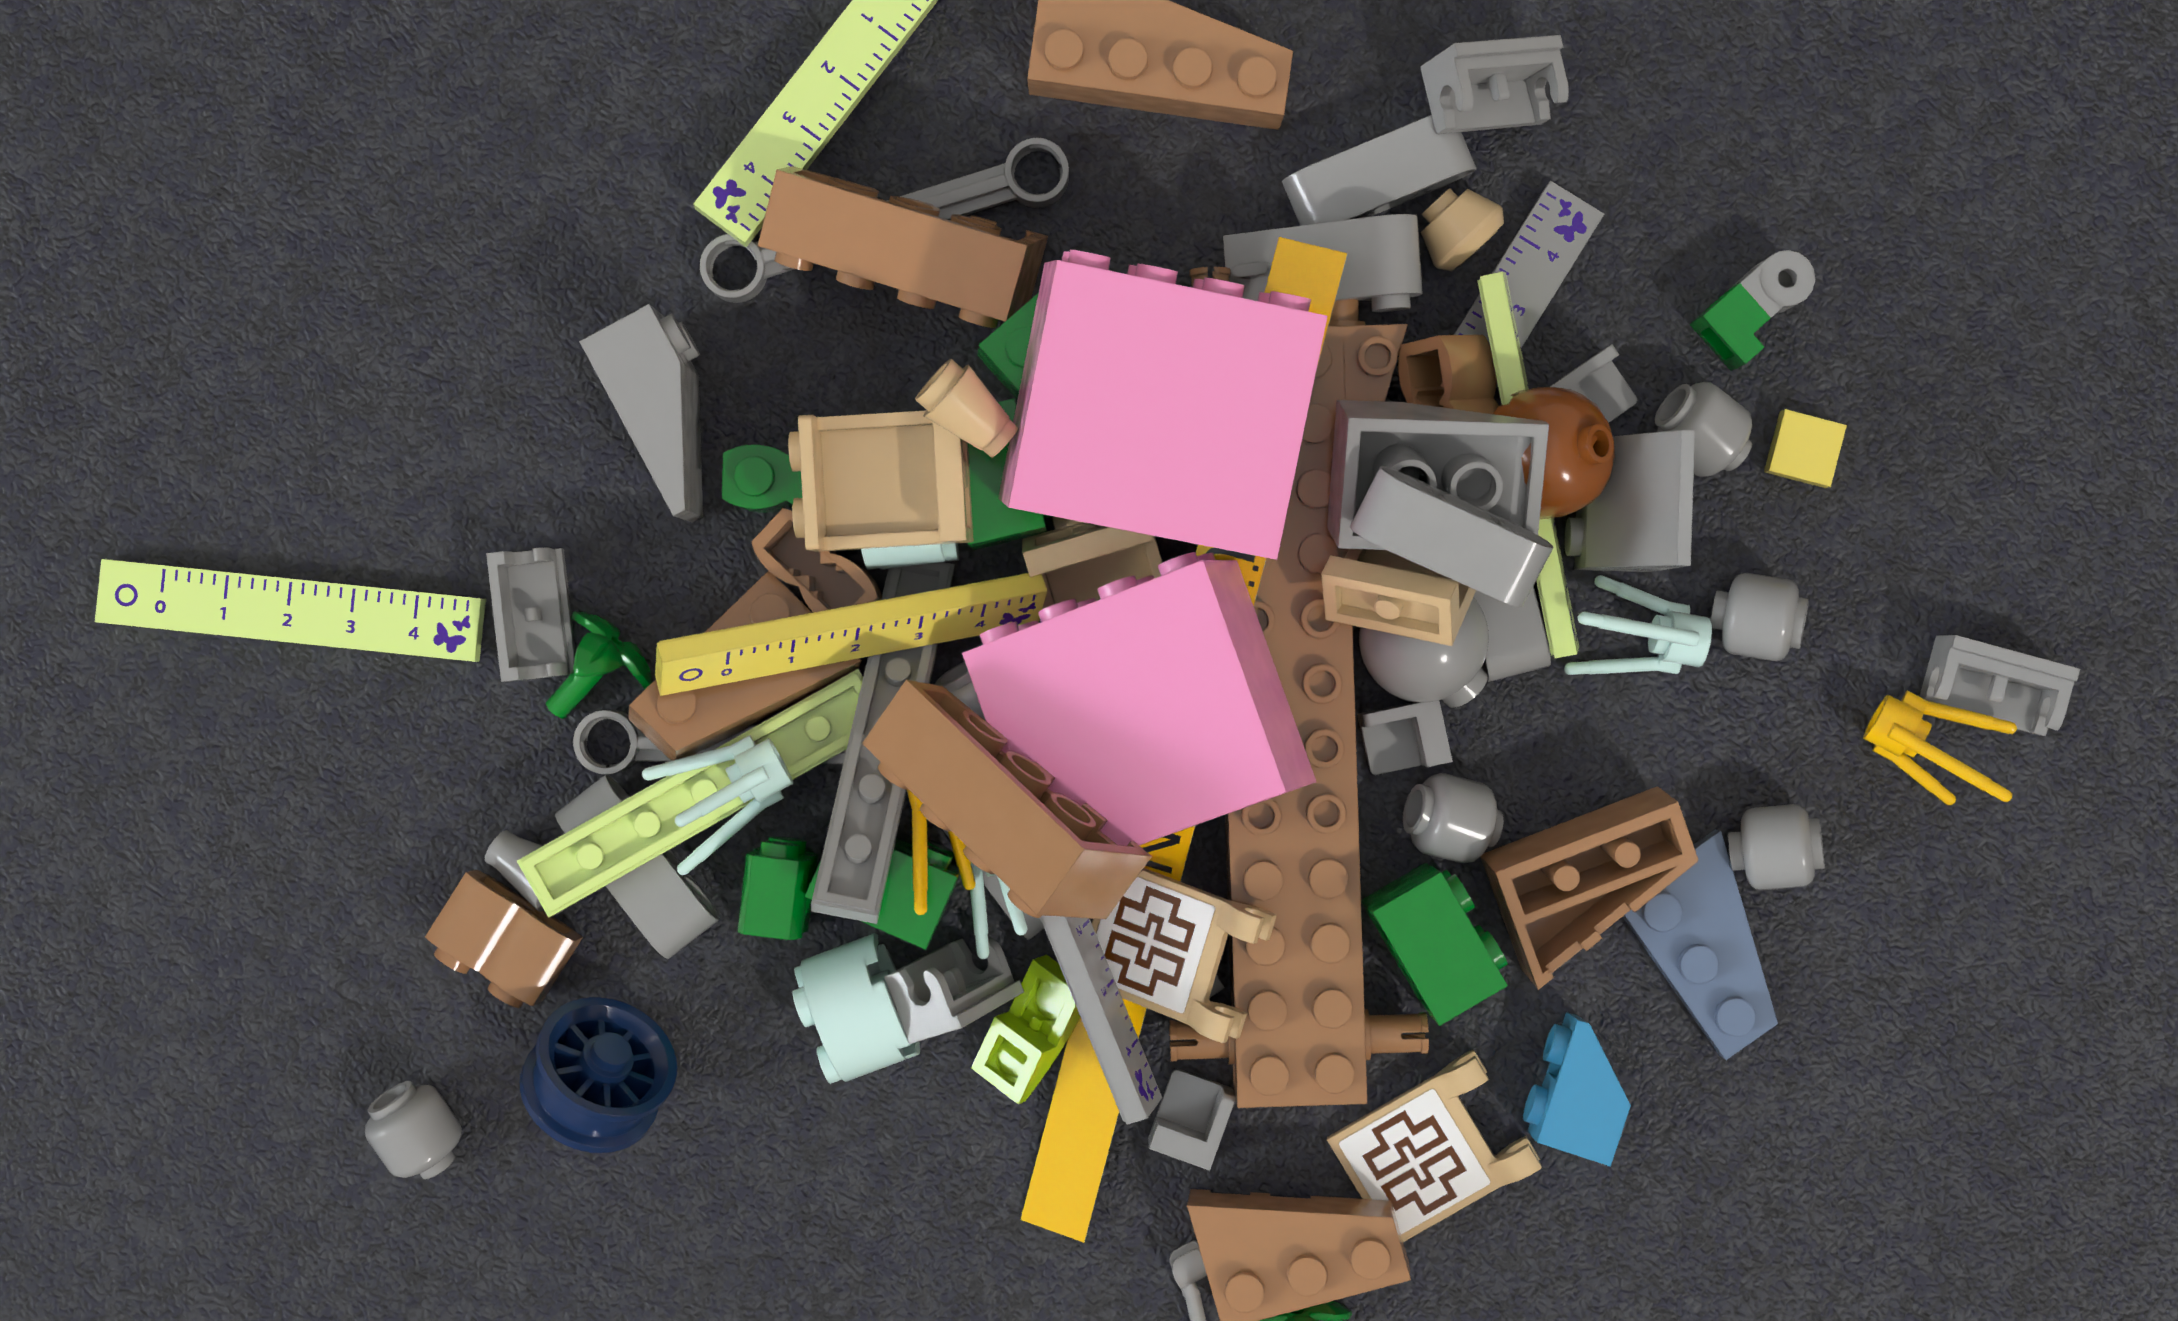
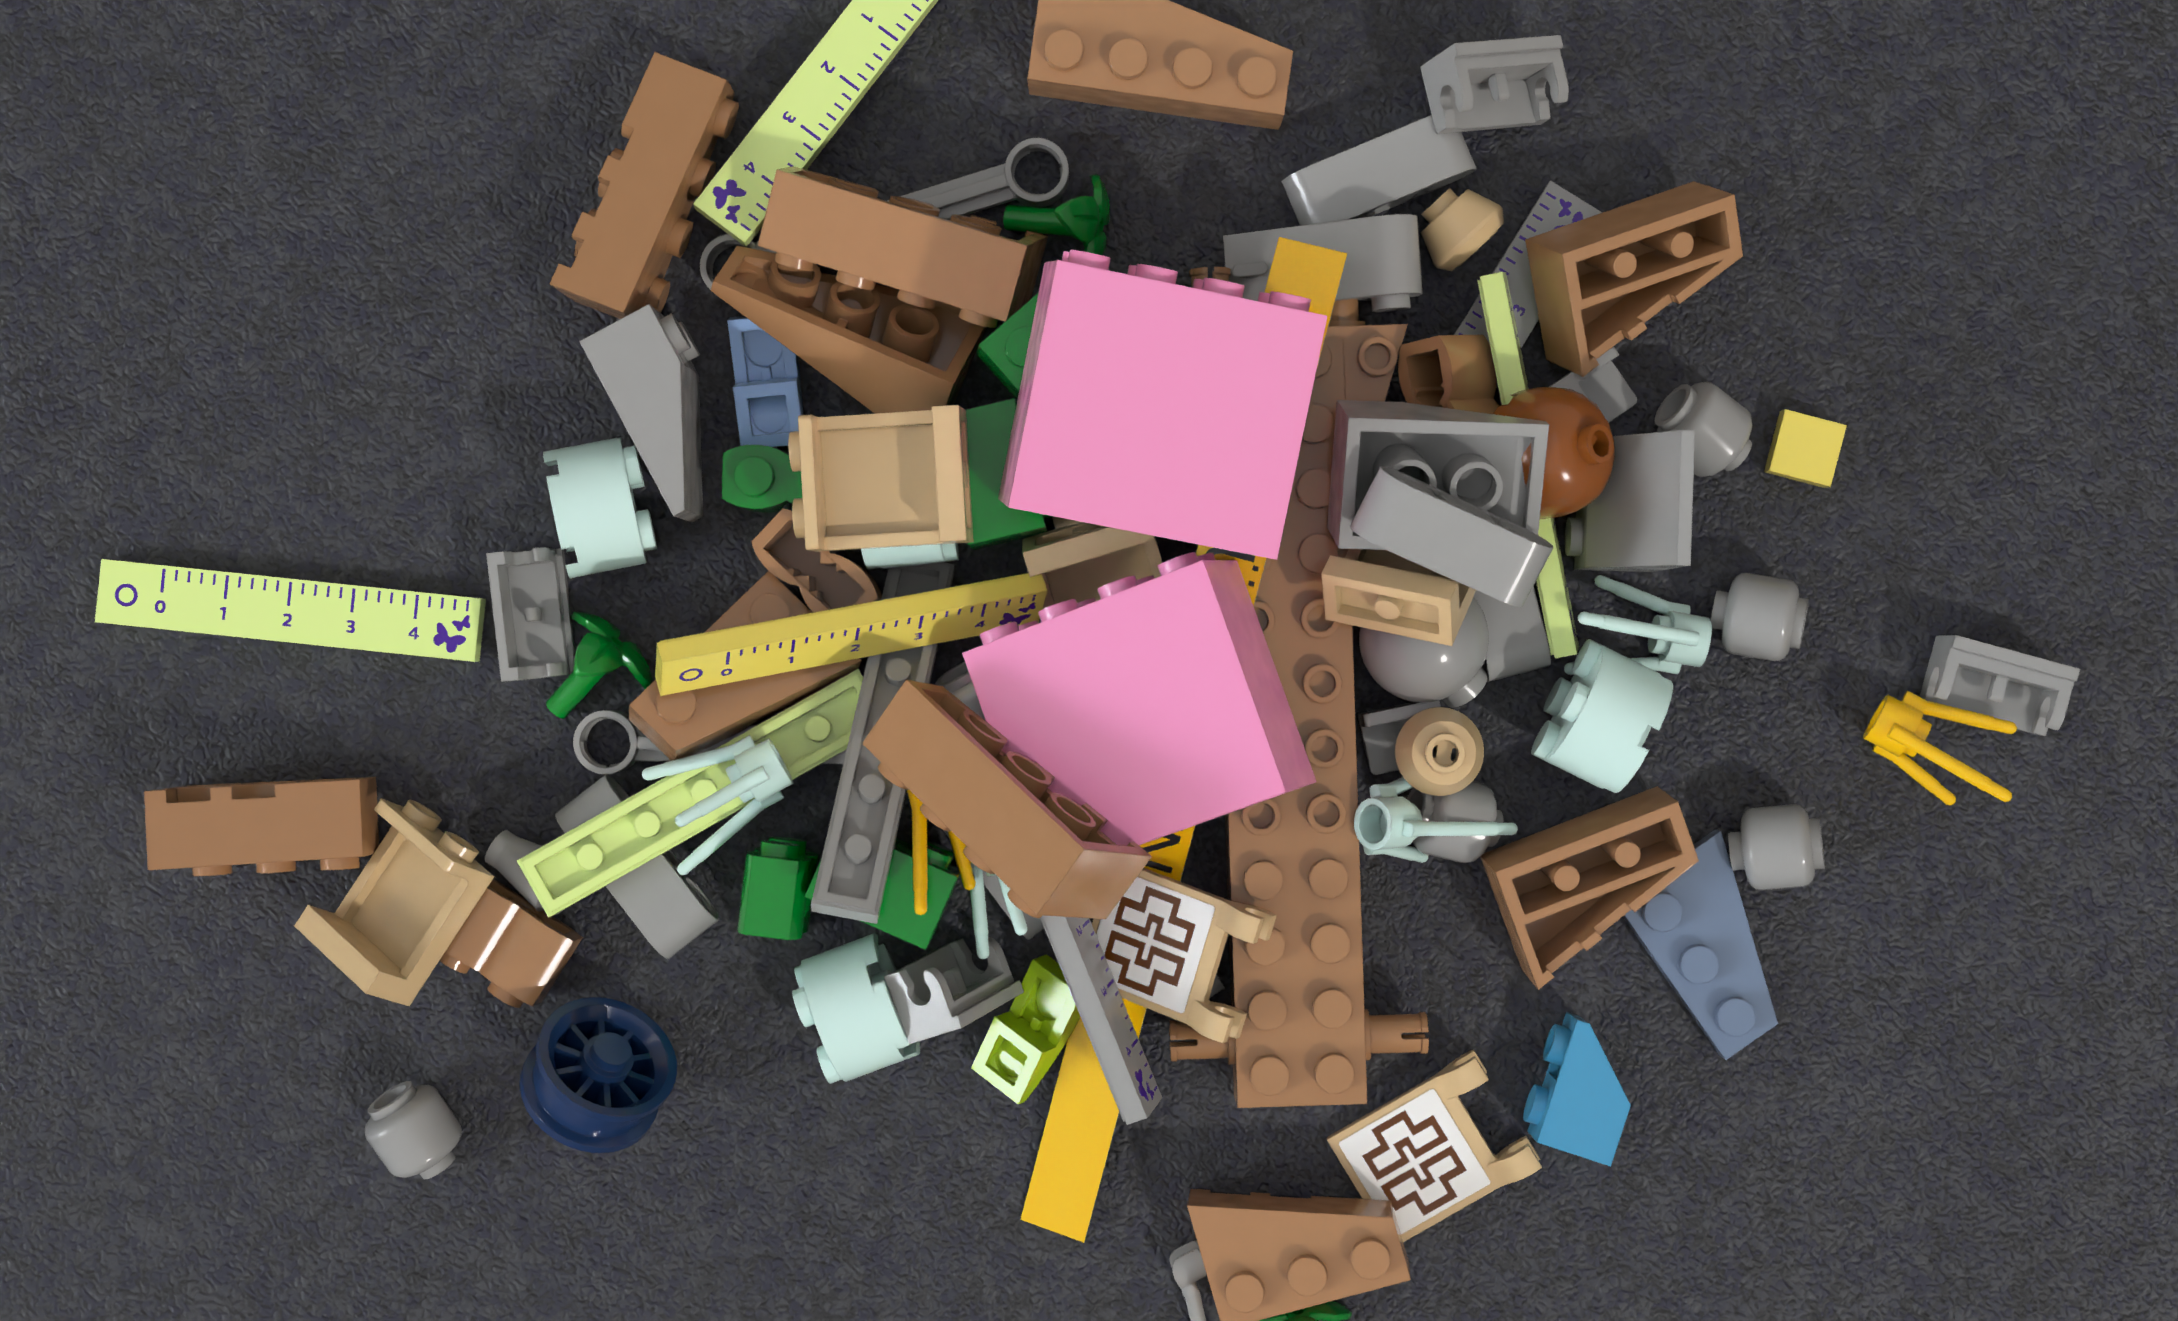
tan cone [915,359,1018,458] -> none
light grey panel [1148,1068,1236,1171] -> none
green brick [1361,862,1508,1026] -> none
leg [1689,250,1815,371] -> none
none -> medium nougat wedge [144,777,379,876]
none -> tan panel [294,798,494,1006]
none -> light aqua brick [543,437,657,578]
none -> medium nougat wedge [550,52,739,319]
none -> medium nougat wedge [711,246,987,414]
none -> light blue slope [727,316,803,447]
none -> green plant [1003,174,1110,255]
none -> light aqua plant [1354,777,1518,863]
none -> tan cone [1395,707,1484,796]
none -> medium nougat wedge [1525,181,1743,377]
none -> light aqua brick [1531,639,1673,793]

